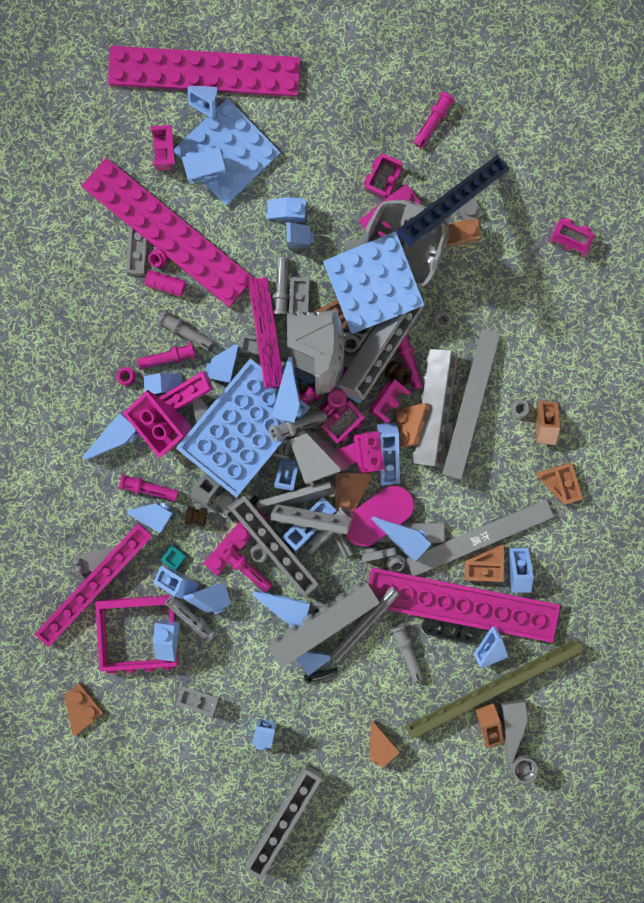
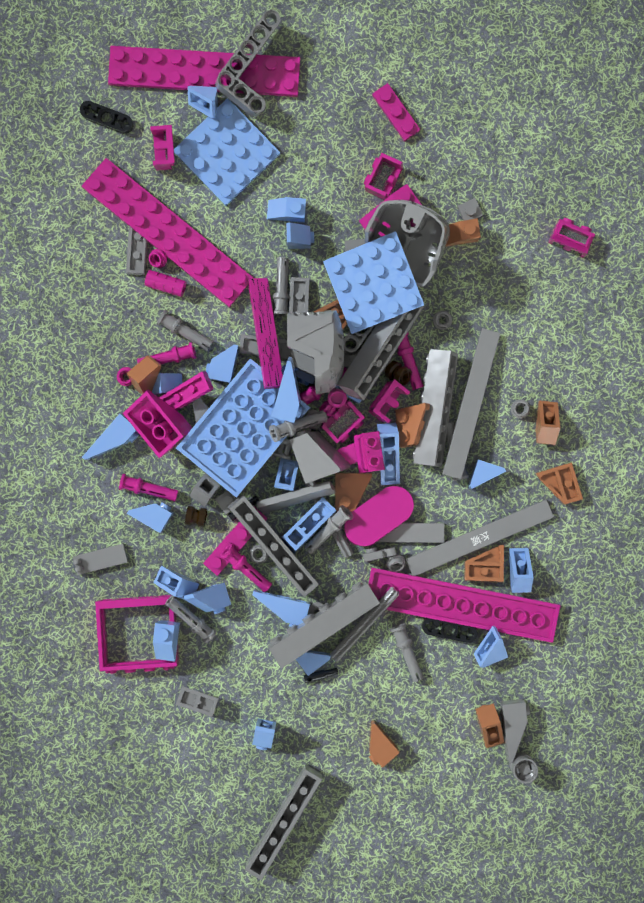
dark pink plate [34,522,153,647] -> none
nougat wing [64,683,104,737] -> none
teal tile [160,545,188,571] -> none
light blue brick [182,146,227,184] -> none
light grey plate [271,504,352,534] -> none
light blue slope [371,516,431,561] -> none
dark blue plate [396,155,510,247] -> none
olive plate [406,639,584,739] -> none
dark pink pin [412,92,455,149] -> none
none -> black beam [80,101,134,134]
none -> nougat slope [127,356,162,394]
none -> light grey beam [215,9,280,117]
none -> dark pink plate [372,83,420,142]
none -> light blue slope [468,459,506,489]

